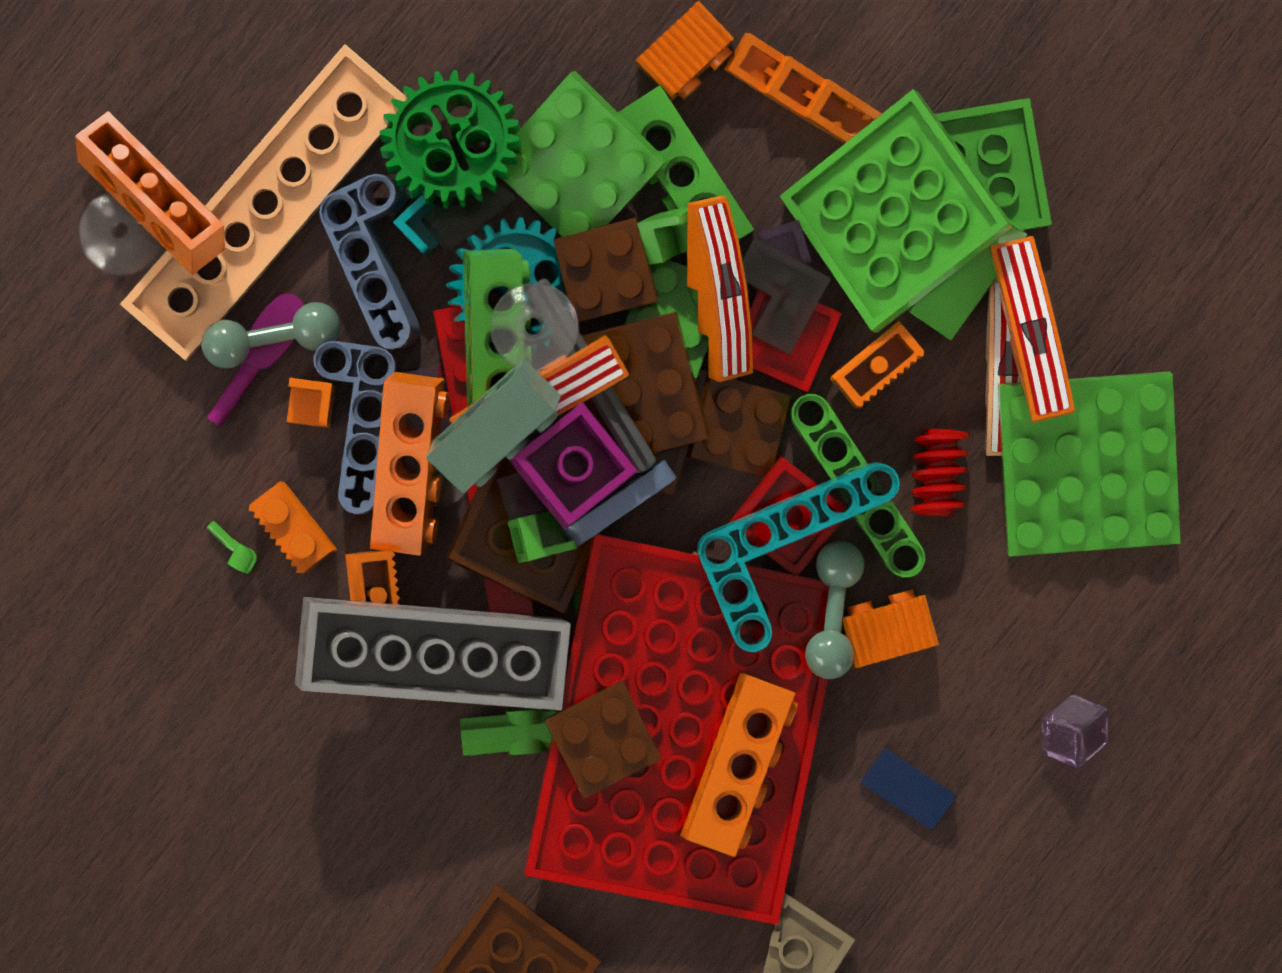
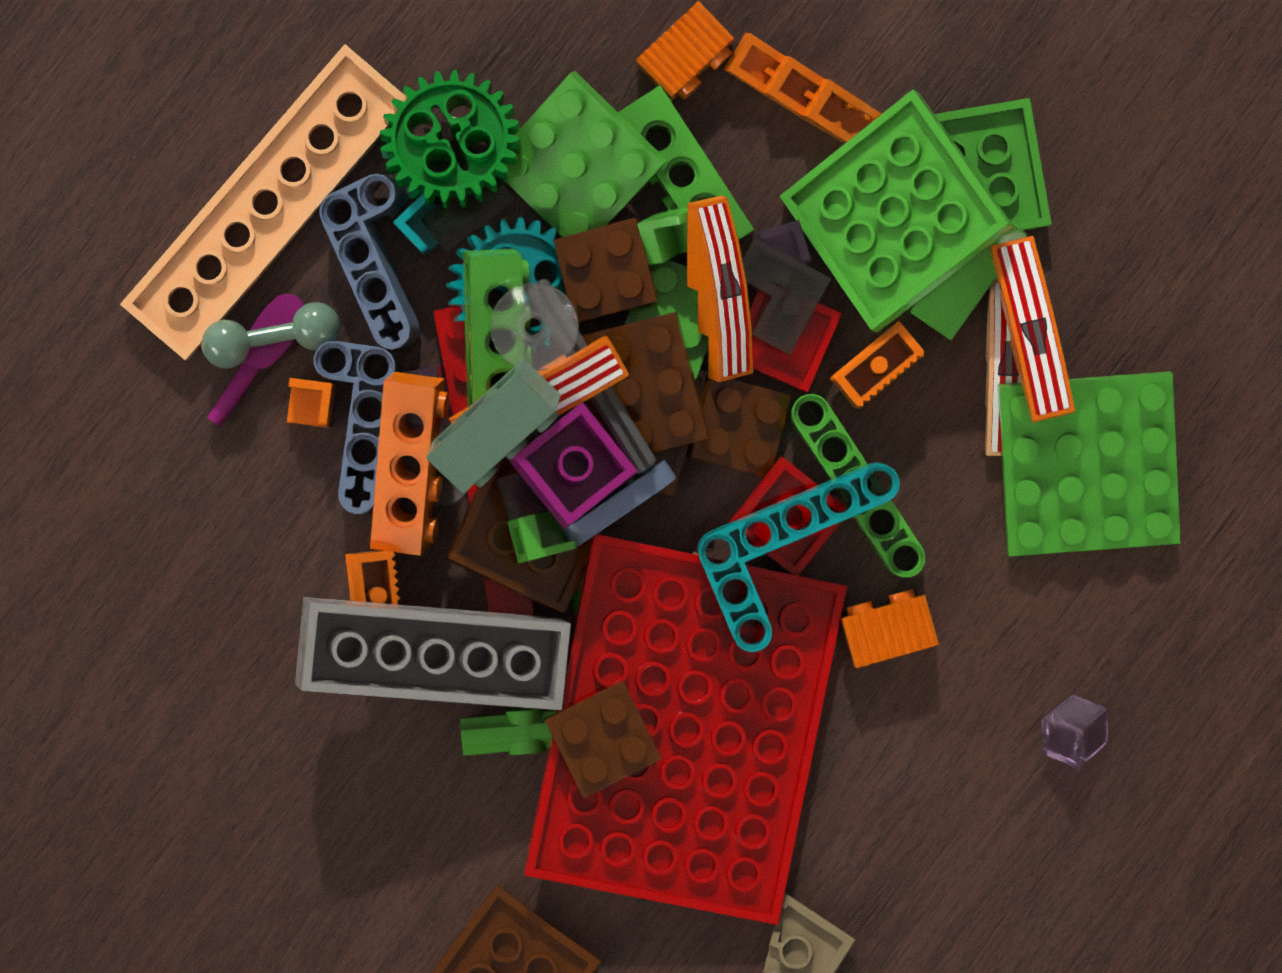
orange brick [75,111,225,275] -> none
clear dish [79,192,163,275] -> none
bright green hand [207,521,257,574] -> none
orange brick [249,481,337,574] -> none
orange brick [680,672,798,857] -> none
sand green piece [805,541,865,679] -> none
dark blue slope [860,747,957,830] -> none
red piece [910,429,969,518] -> none

